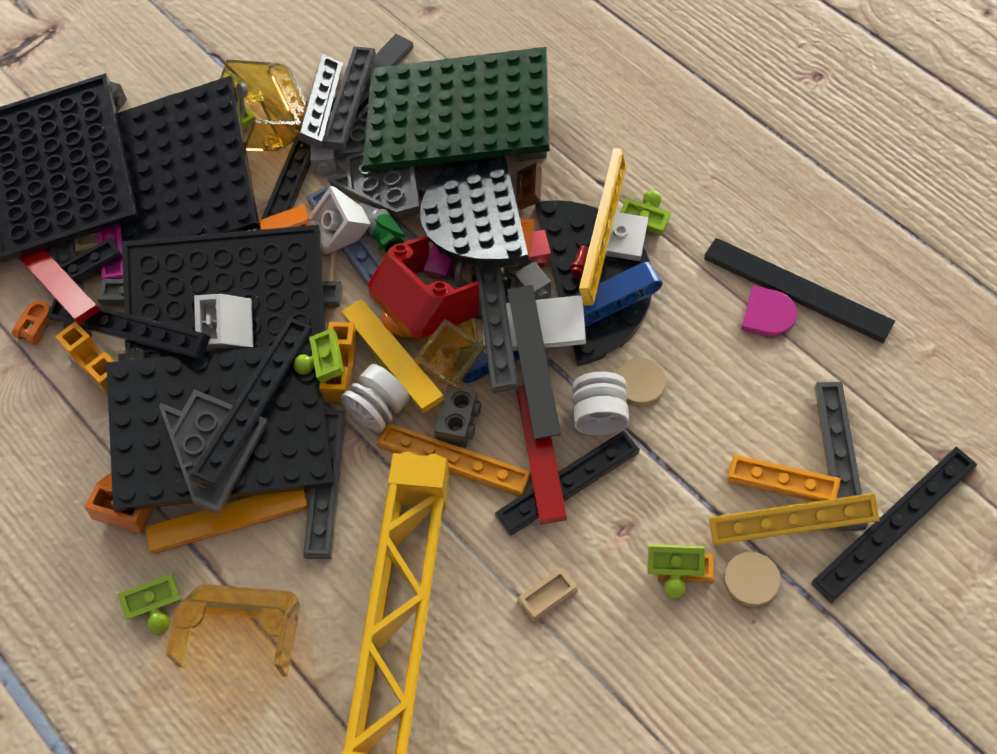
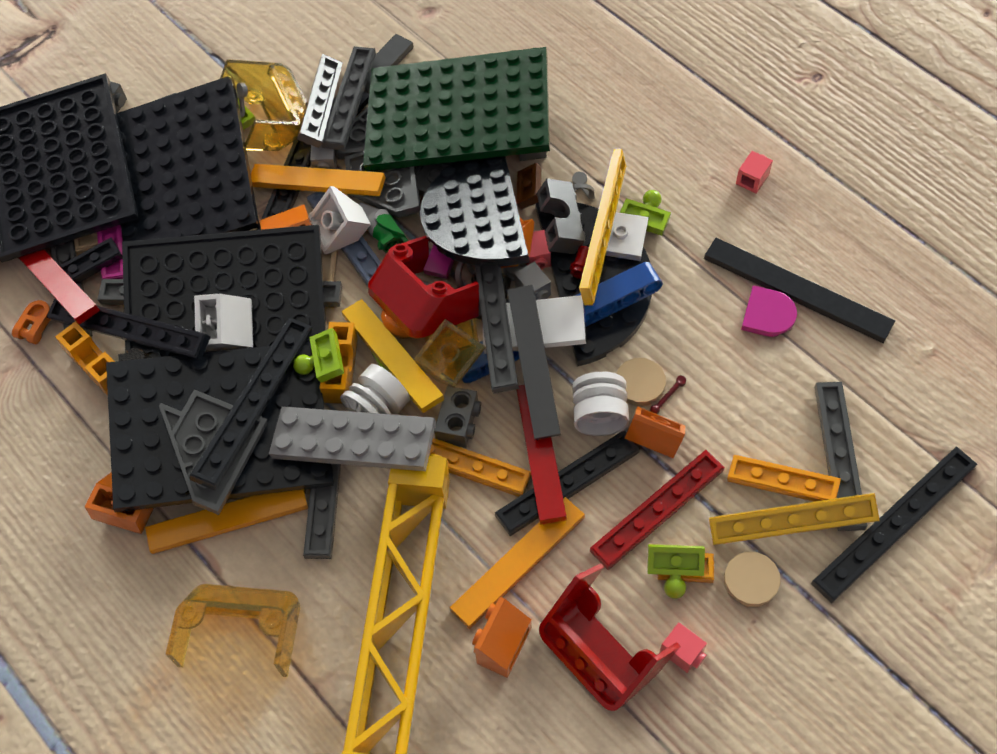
lime plate [118,574,182,634] -> none
tan tile [517,567,578,623] -> none
none -> light orange tile [251,164,386,196]
none -> light grey plate [269,407,436,471]
none -> light orange tile [450,497,585,629]
none -> orange slope [472,597,532,678]
none -> dark grey arch [537,178,585,254]
none -> red windscreen [539,563,681,711]
none -> light grey piece [572,171,595,199]
none -> red tile [590,450,725,570]
none -> orange slope [624,406,686,458]
none -> dark red hinge [650,375,686,414]
none -> coral brick [660,622,707,673]
none -> coral brick [736,151,773,194]

